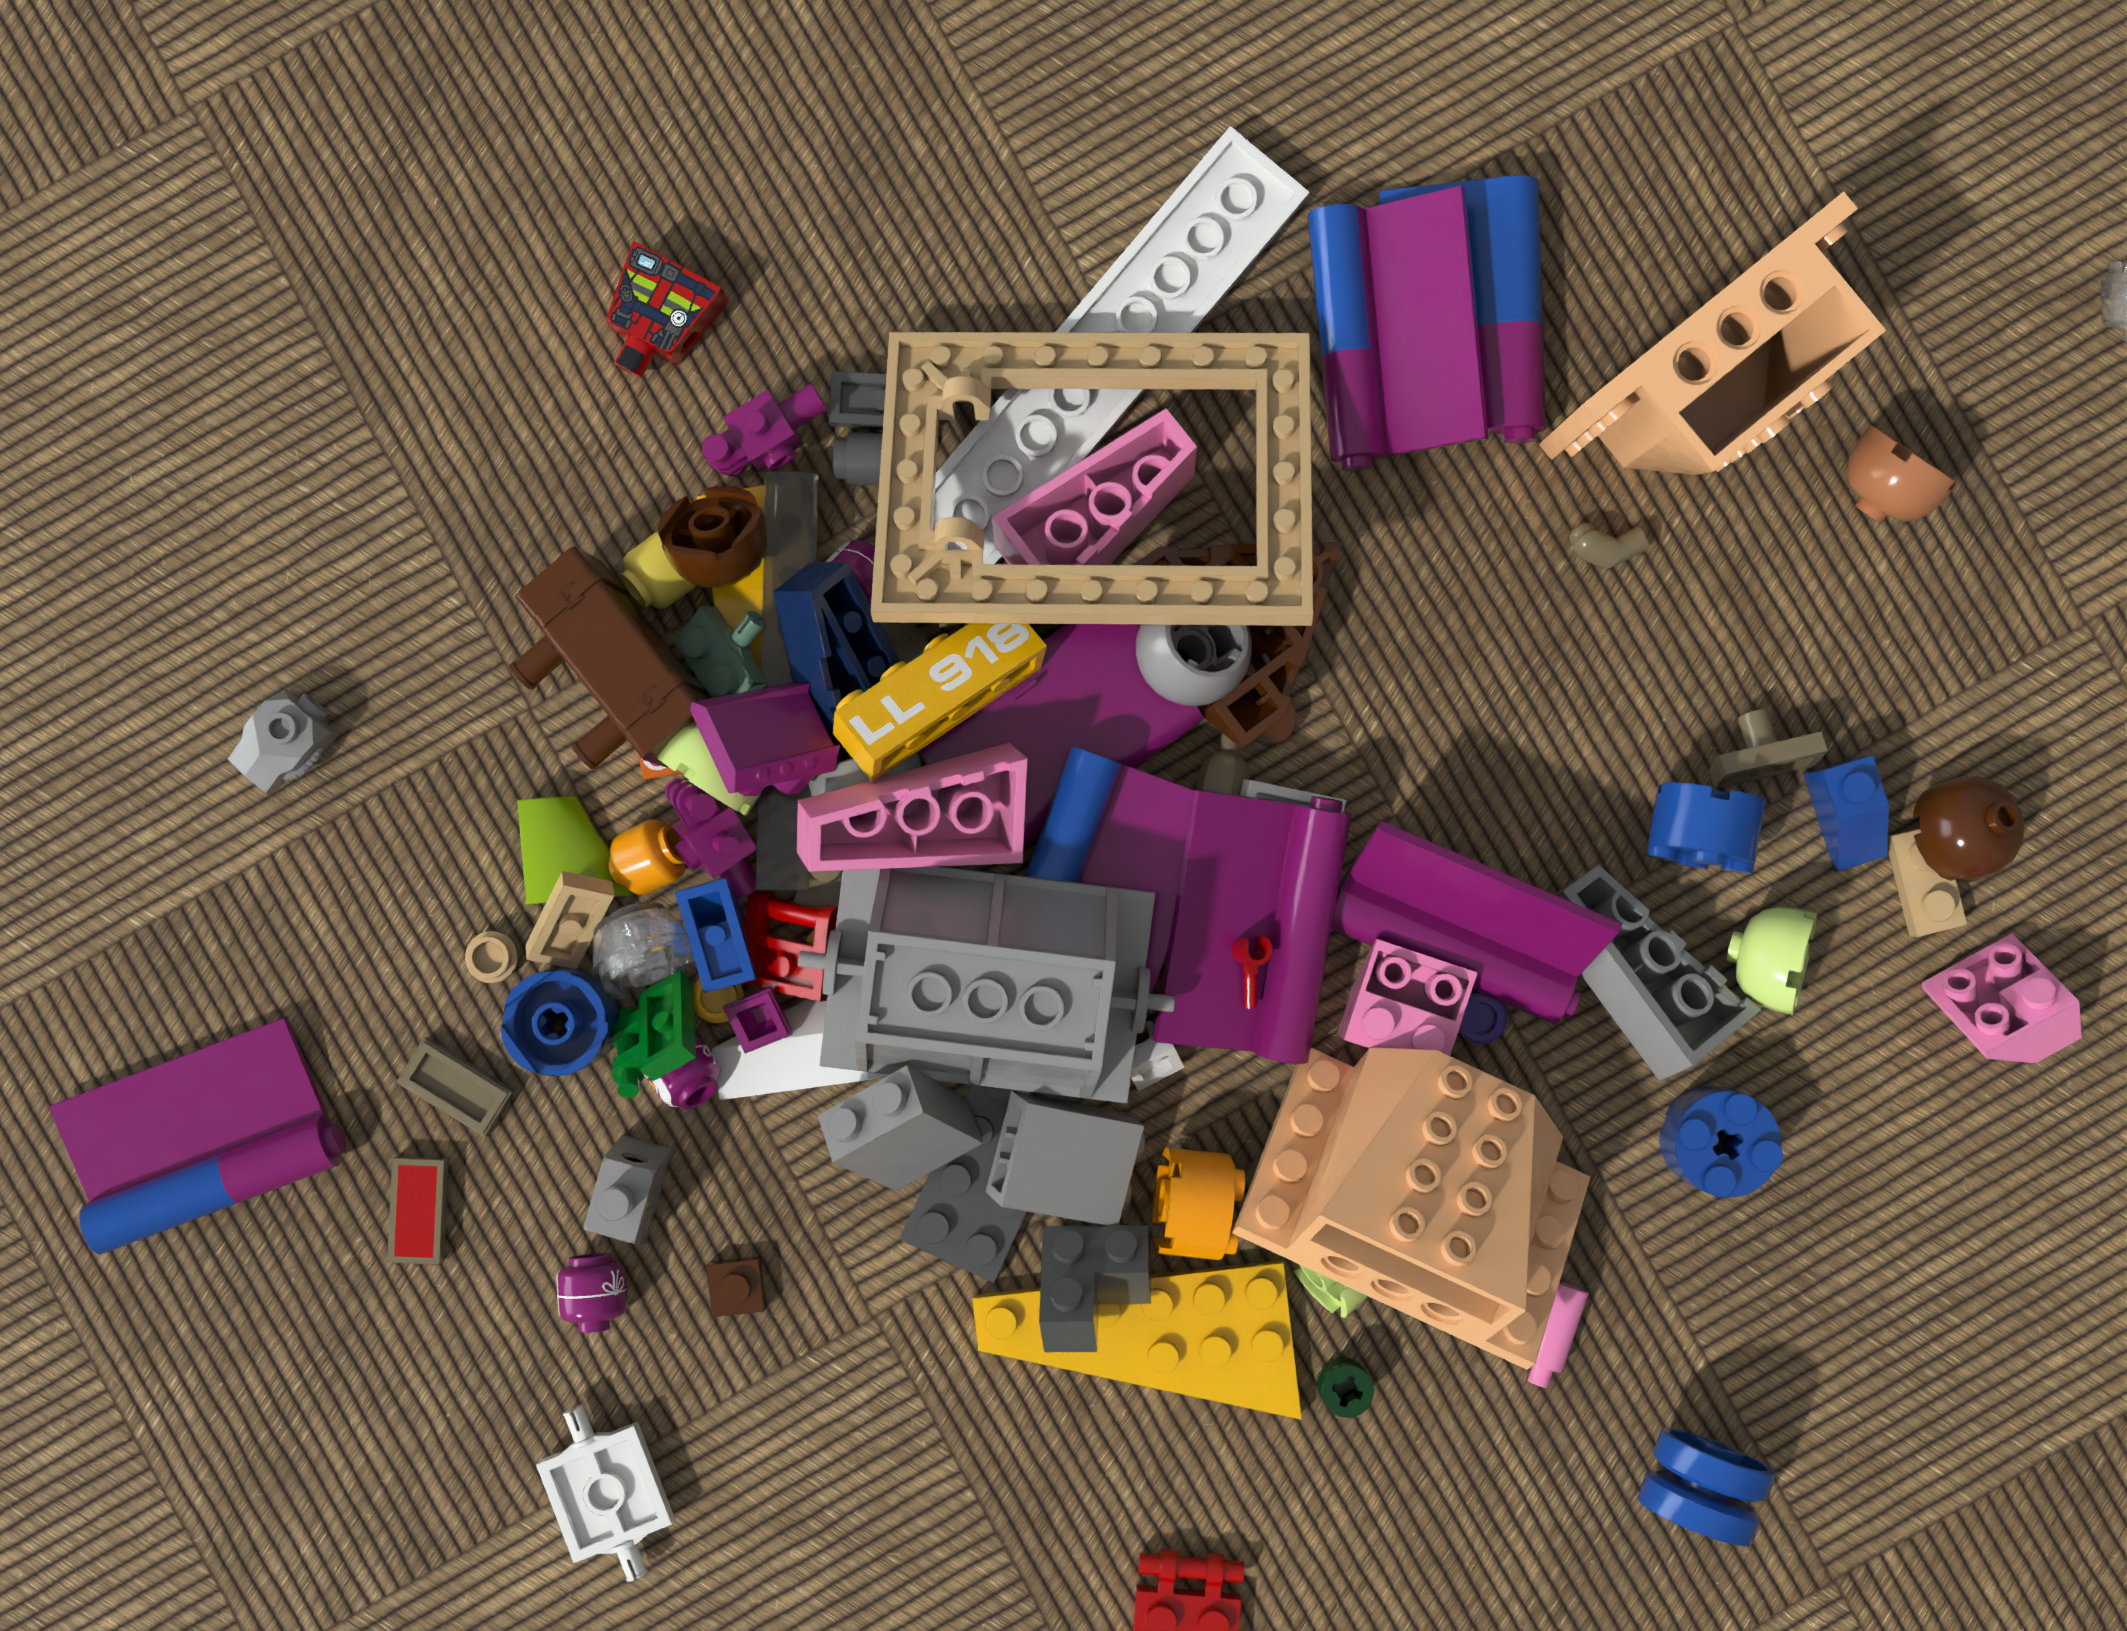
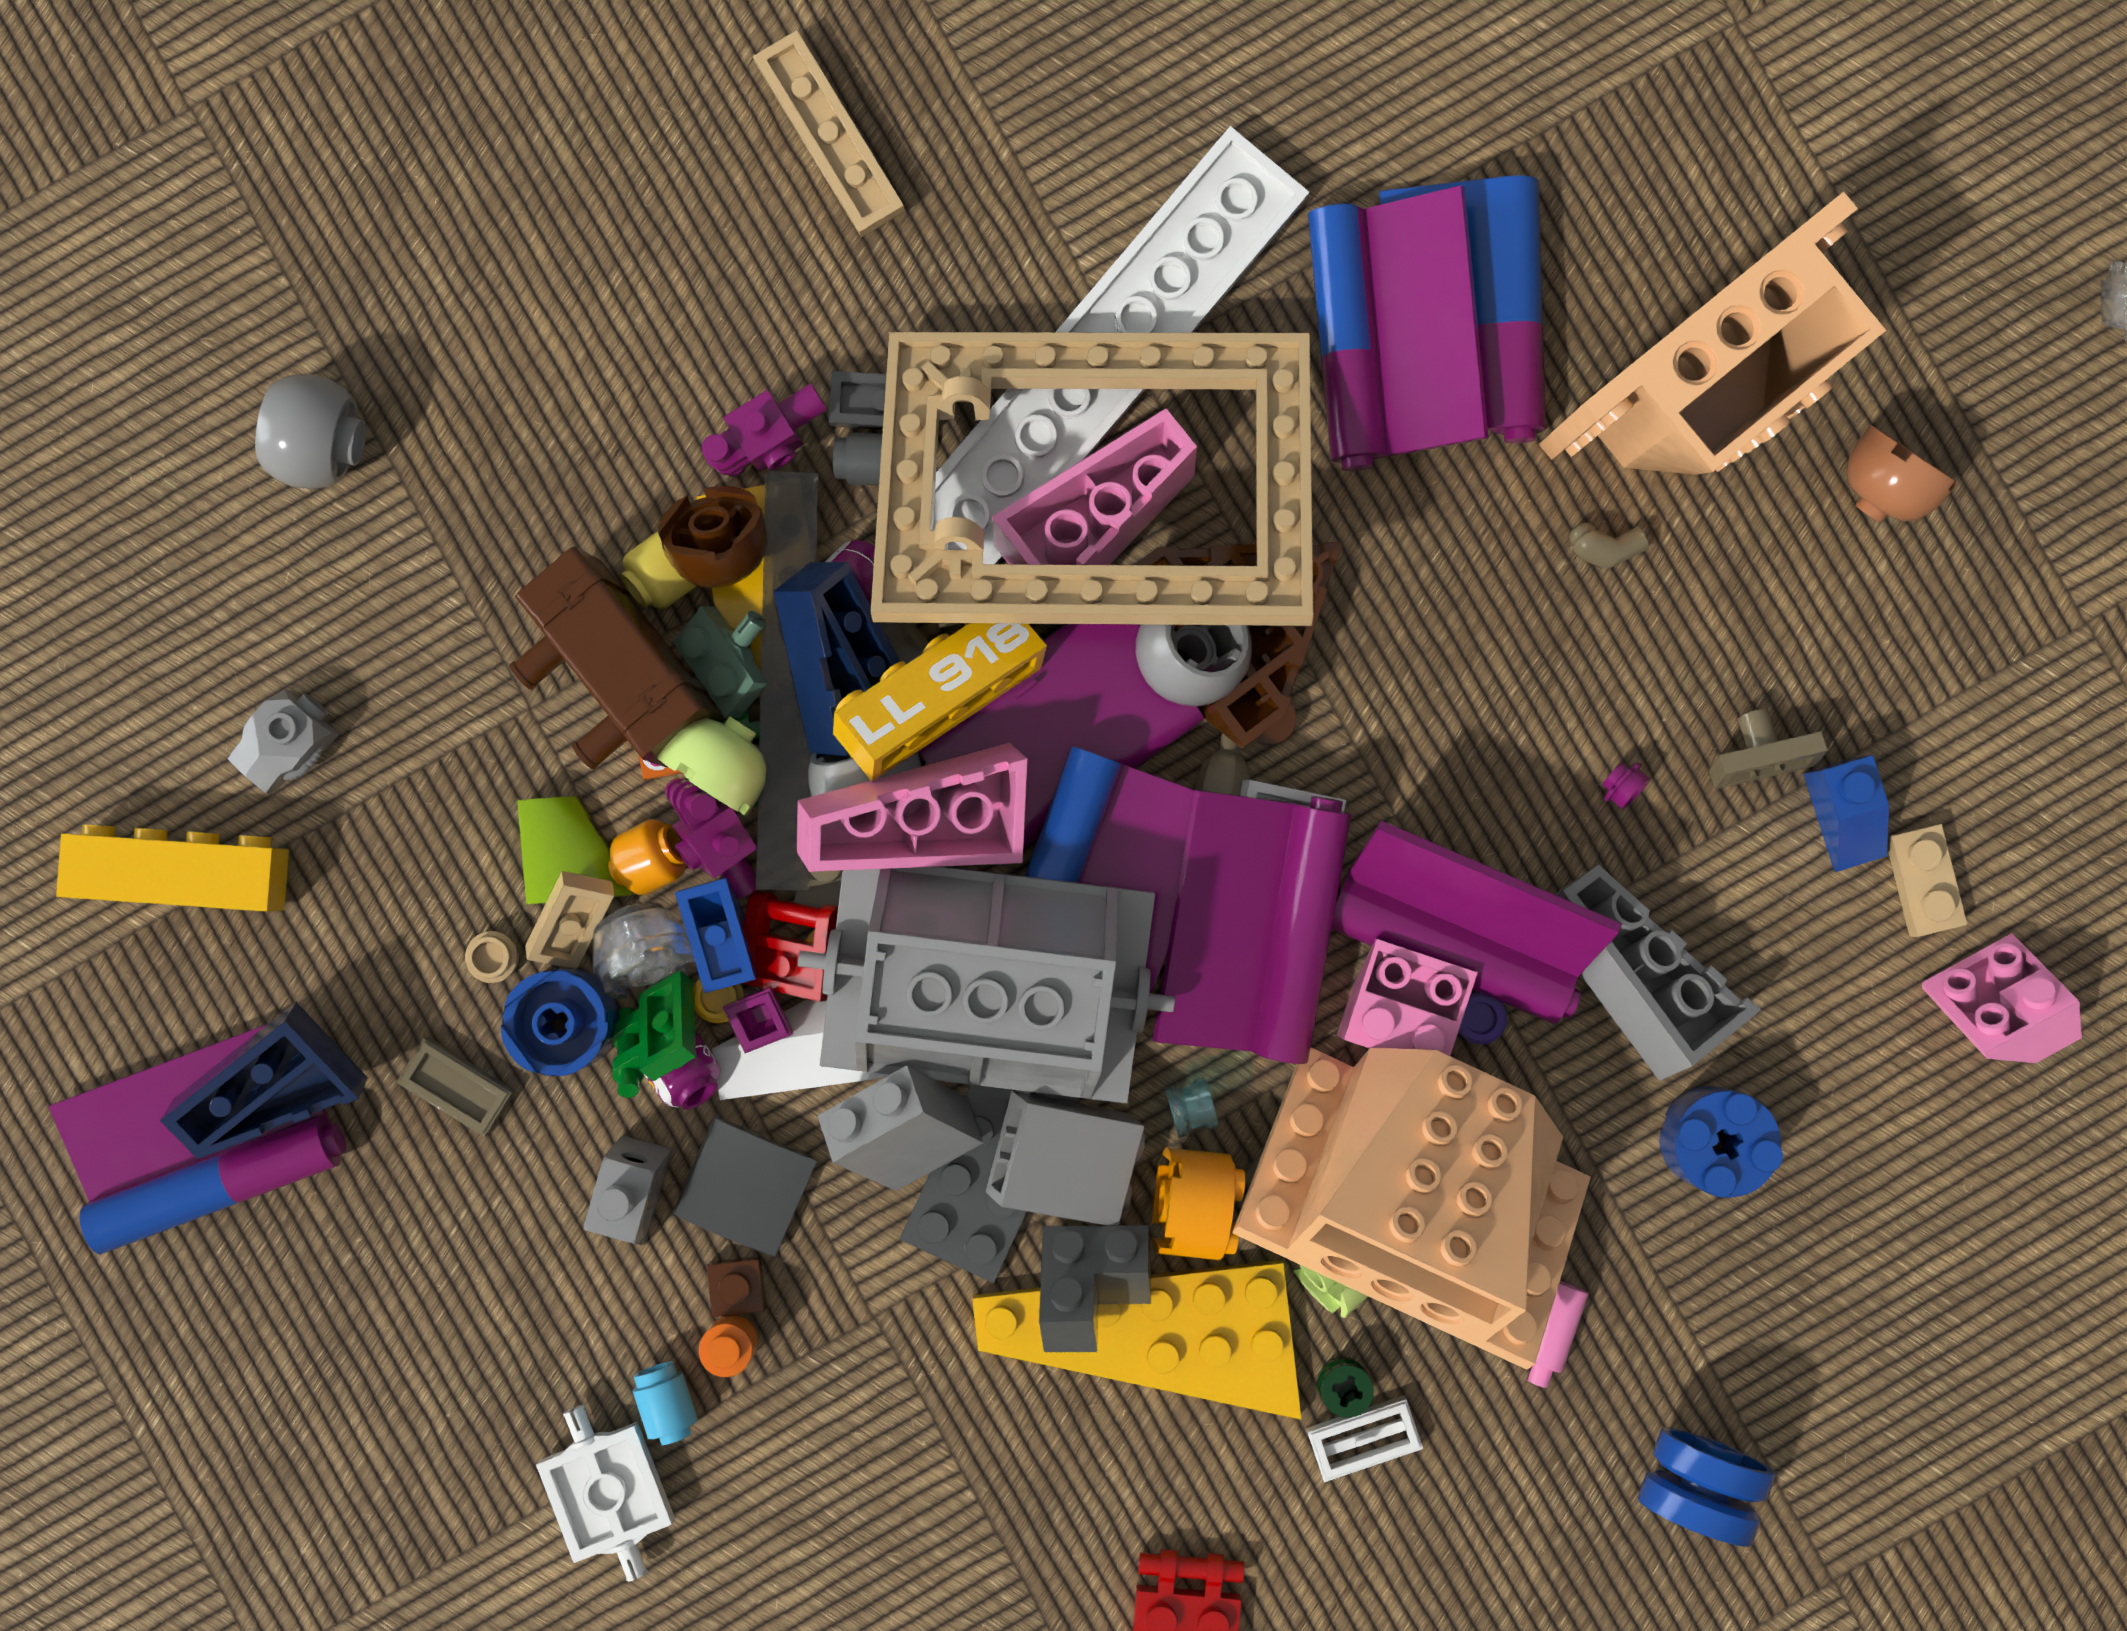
tile [387,1156,449,1265] -> none
magenta head [556,1253,628,1333] -> none
torso [607,241,729,379] -> none
magenta slope [690,683,840,796] -> none
white tile [1131,1020,1185,1091] -> none
red hand [1232,936,1273,1008] -> none
blue brick [1646,782,1765,874] -> none
yellowish green cylinder [1727,906,1818,1015] -> none
reddish brown cylinder [1913,776,2025,882] -> none
none -> yellow brick [56,824,289,912]
none -> dark blue wedge [160,1002,368,1159]
none -> light grey wheel [255,374,366,489]
none -> medium azure brick [632,1361,698,1445]
none -> dark grey slope [673,1116,817,1257]
none -> orange brick [699,1315,758,1377]
none -> tan plate [753,30,905,238]
none -> clear light blue wheel [1164,1077,1219,1138]
none -> white tile [1306,1395,1423,1482]
none -> magenta plate [1602,762,1651,810]

